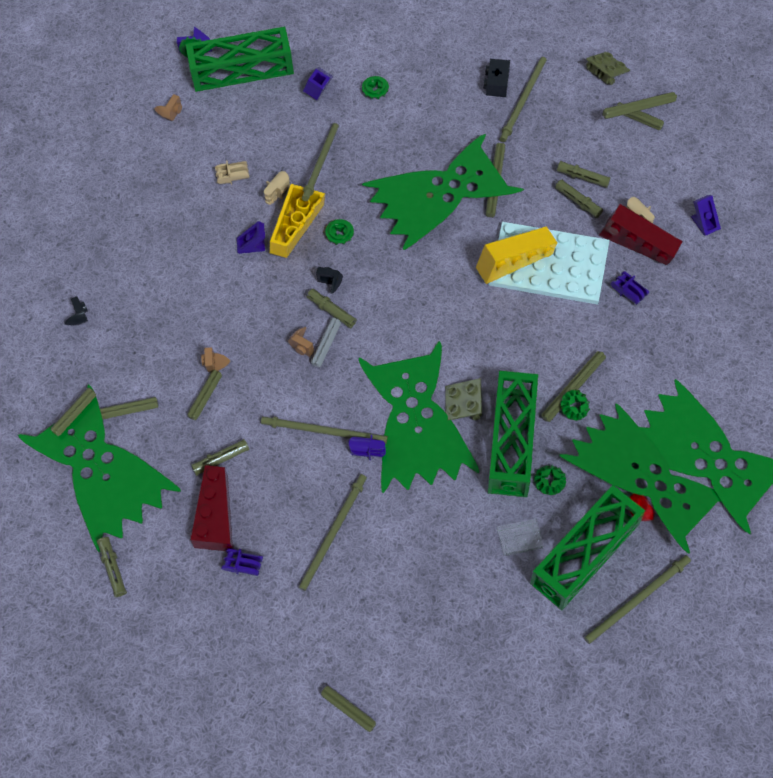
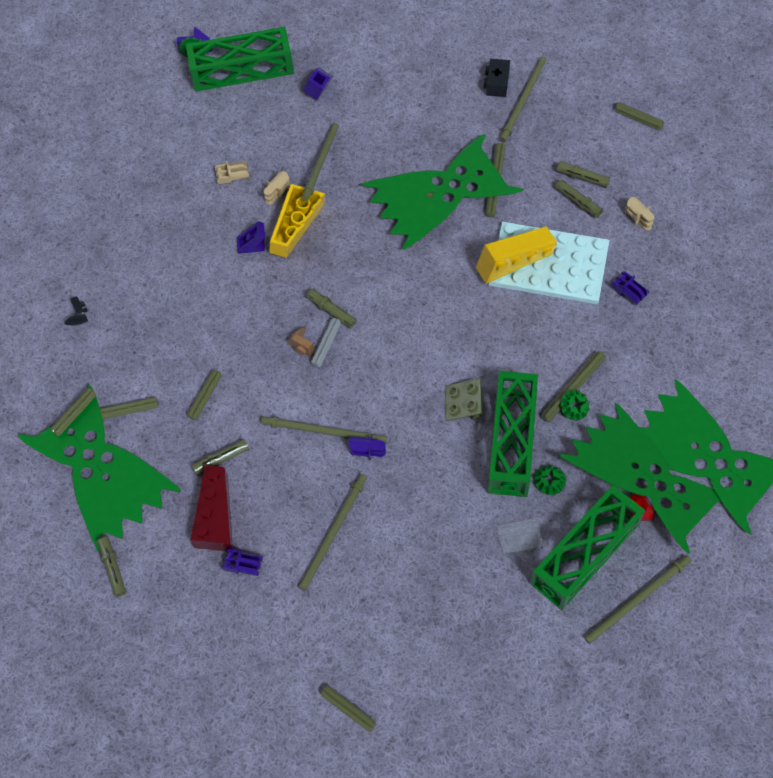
medium nougat plate [154,94,182,121] -> none
medium nougat plate [201,347,230,372] -> none
black plate [316,267,343,294] -> none
green gear [325,219,354,245] -> none
green piece [359,341,480,493] -> none
green gear [362,76,389,99] -> none
olive hinge [586,52,630,85] -> none
dark red wedge [599,204,683,265] -> none
olive axle [602,92,677,119] -> none
dark purple slope [691,195,721,236] -> none

